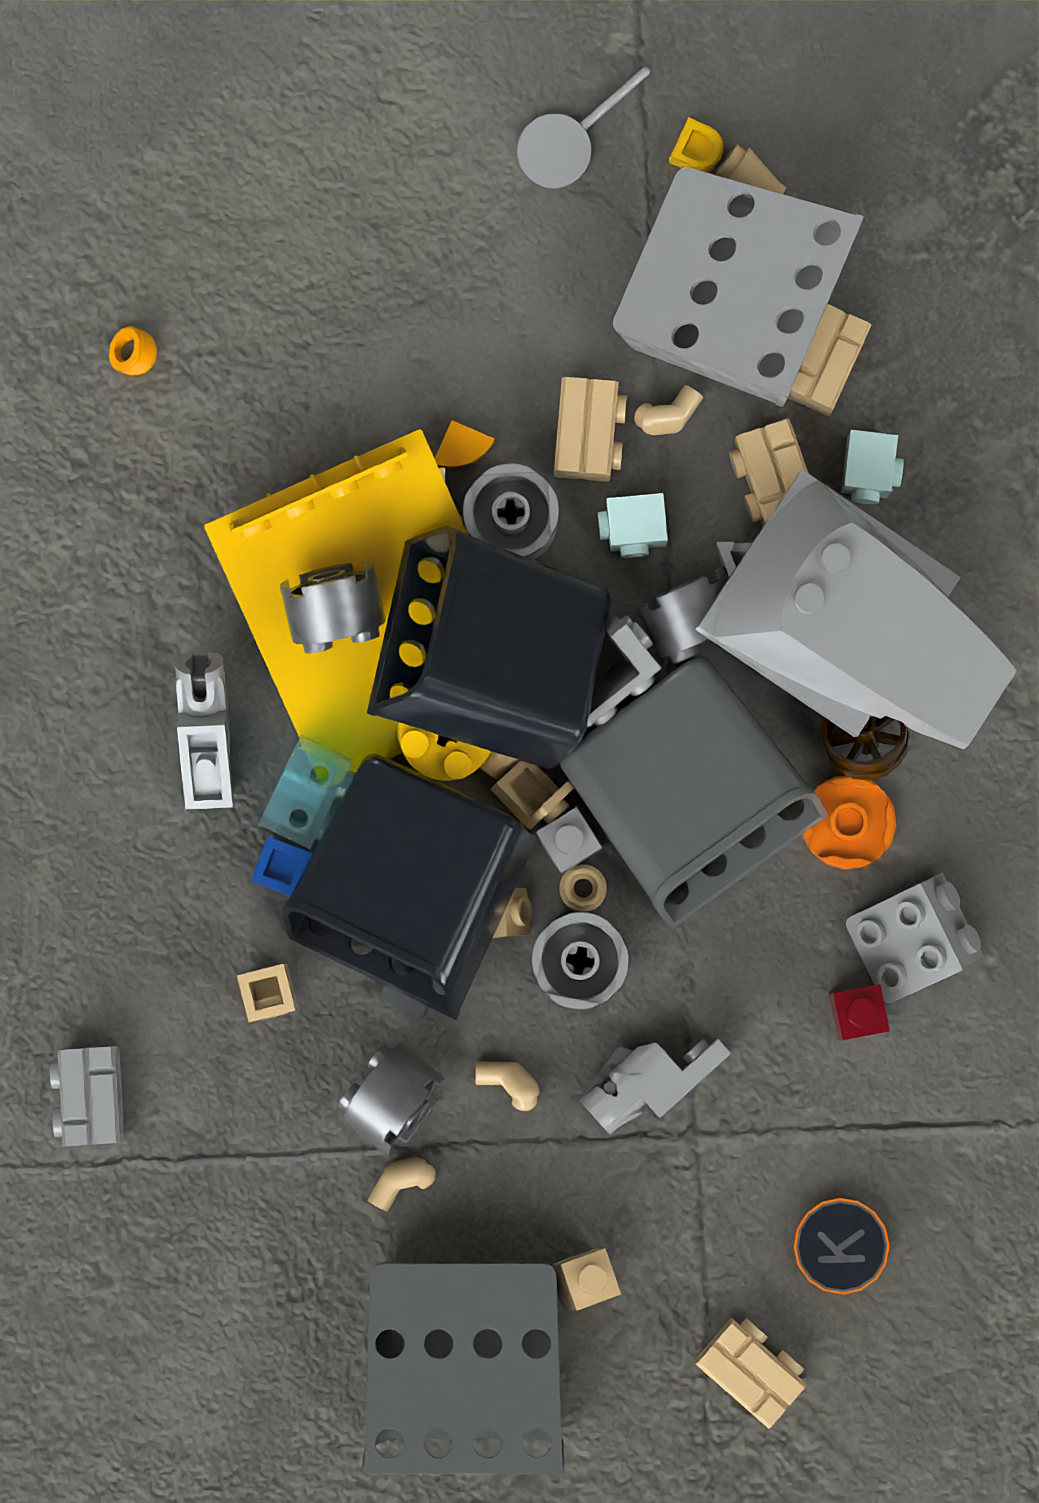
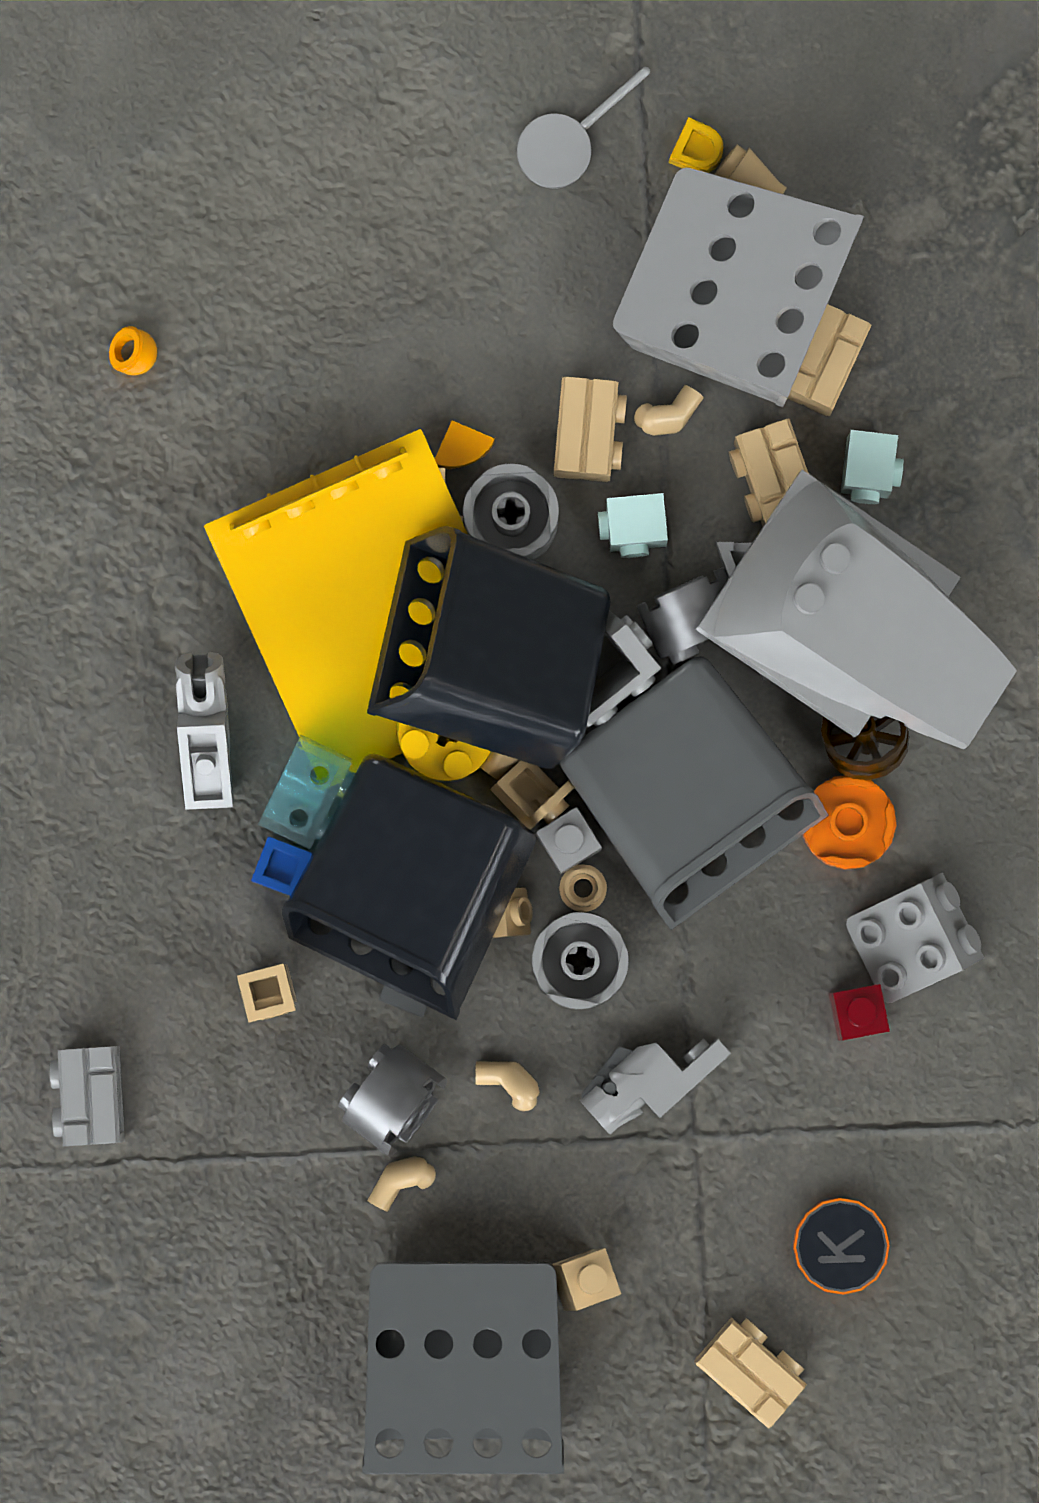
flat silver brick [280,562,386,654] -> none

